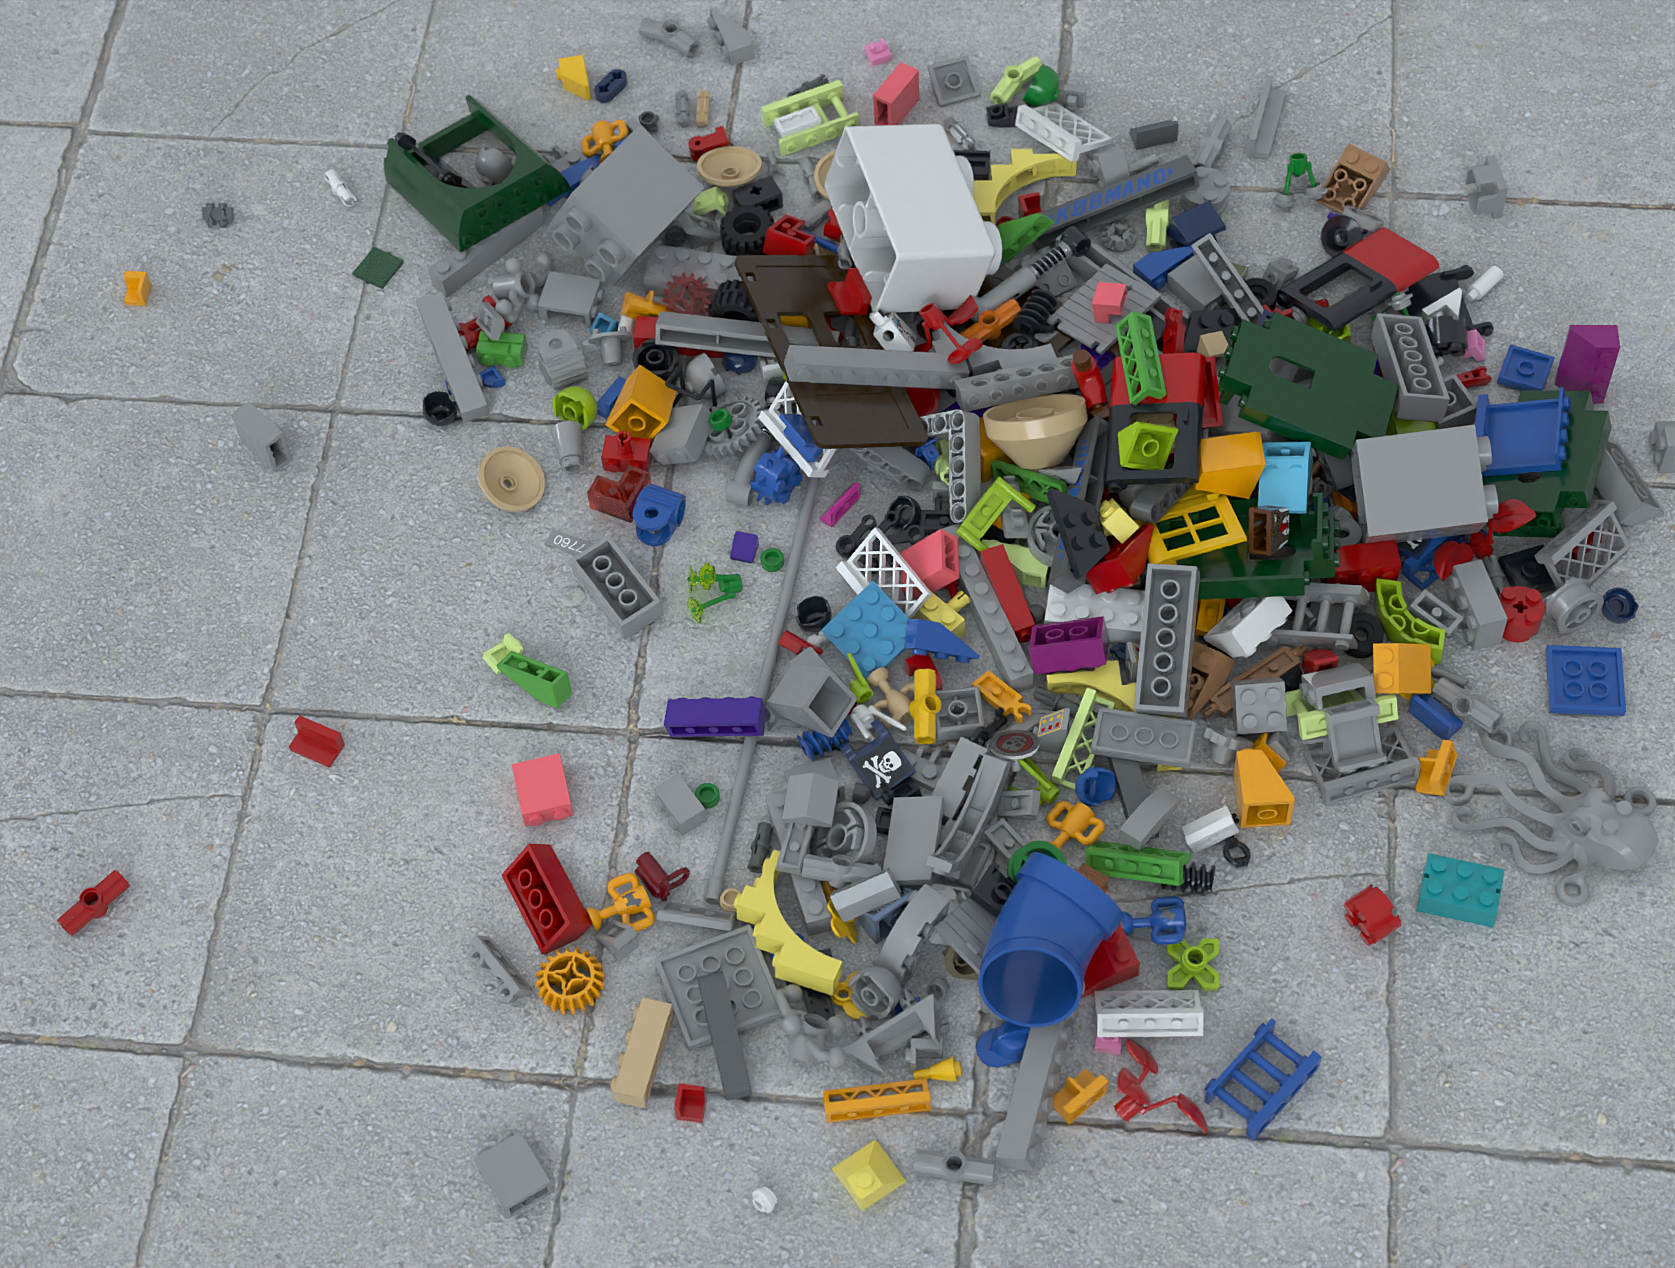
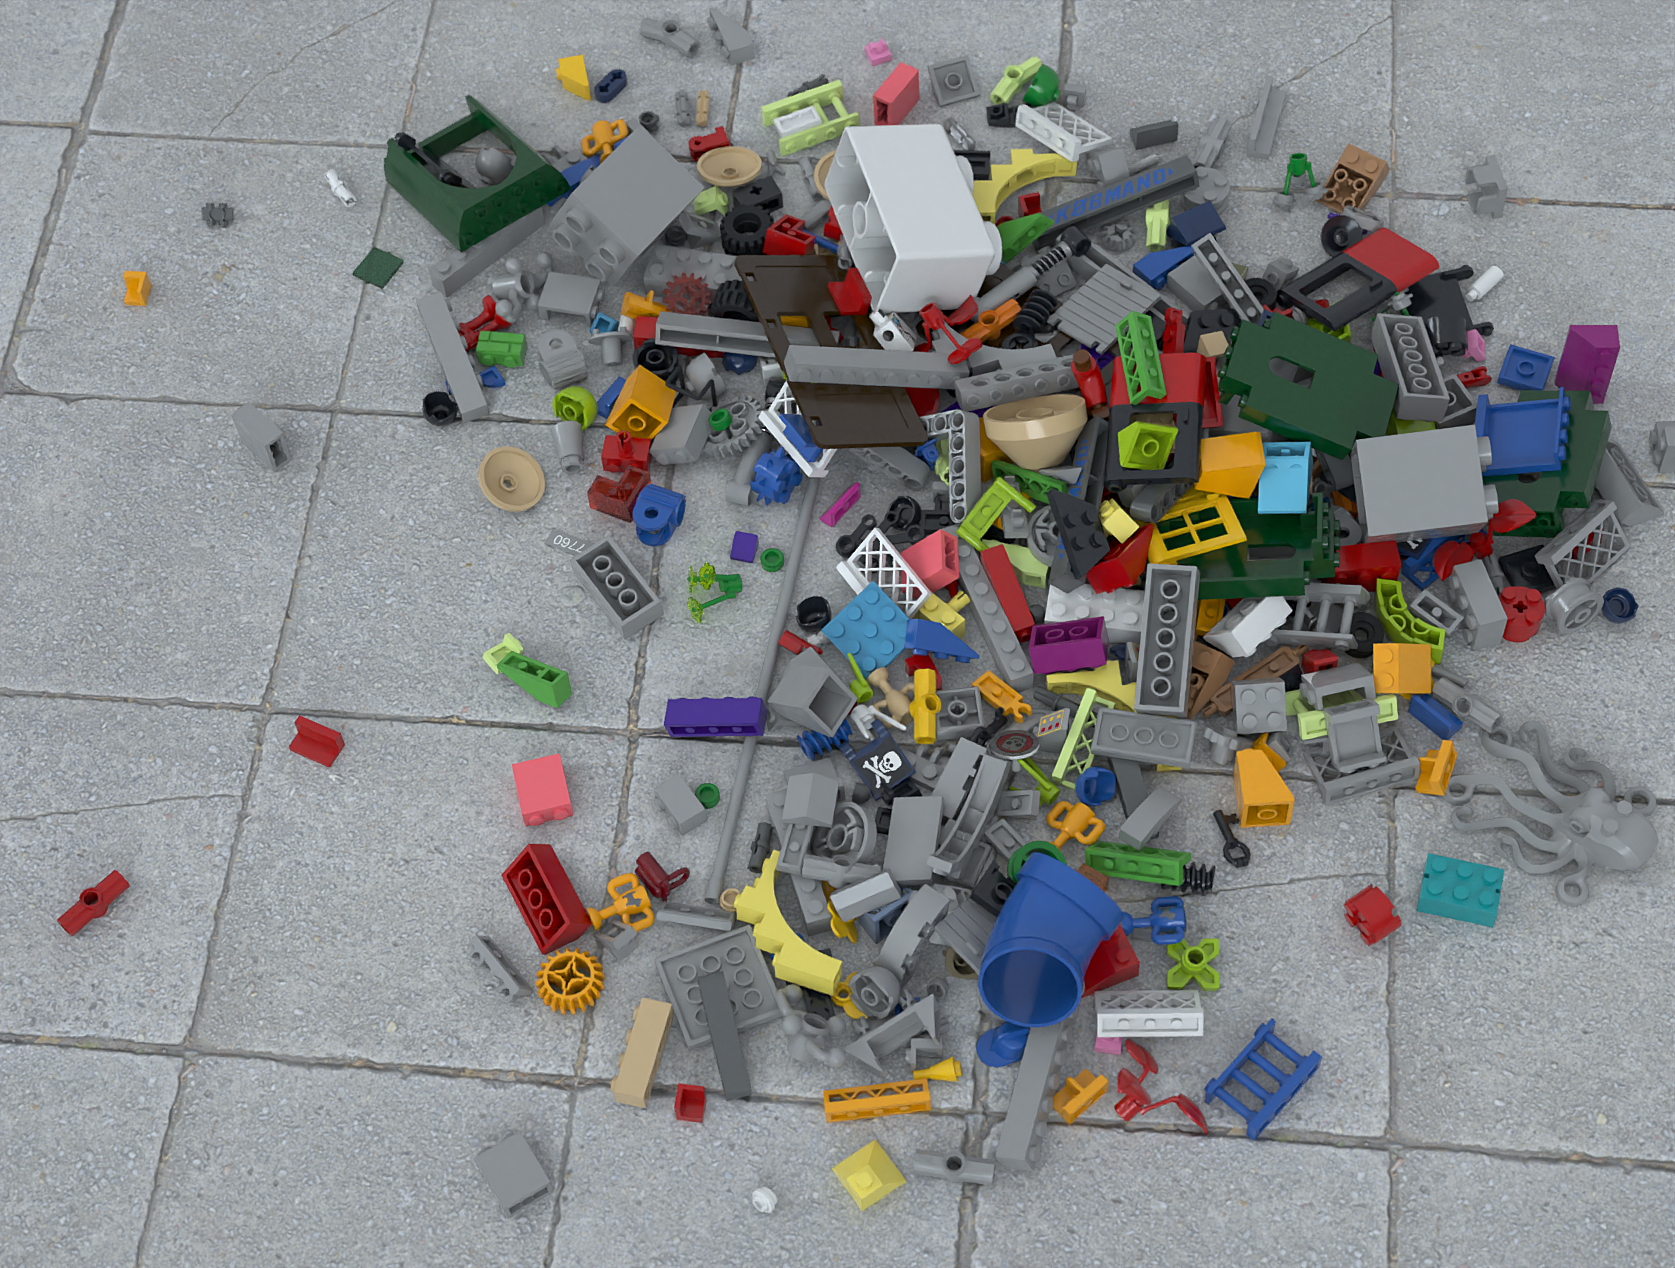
light grey plate [476,302,505,340] -> none
coral piece [1092,282,1128,323] -> none
white panel [1182,806,1239,854] -> none
reddish brown torso [1249,505,1291,556] -> none
white slope [1422,288,1462,325] -> none
blue plate [1545,645,1626,716] -> none

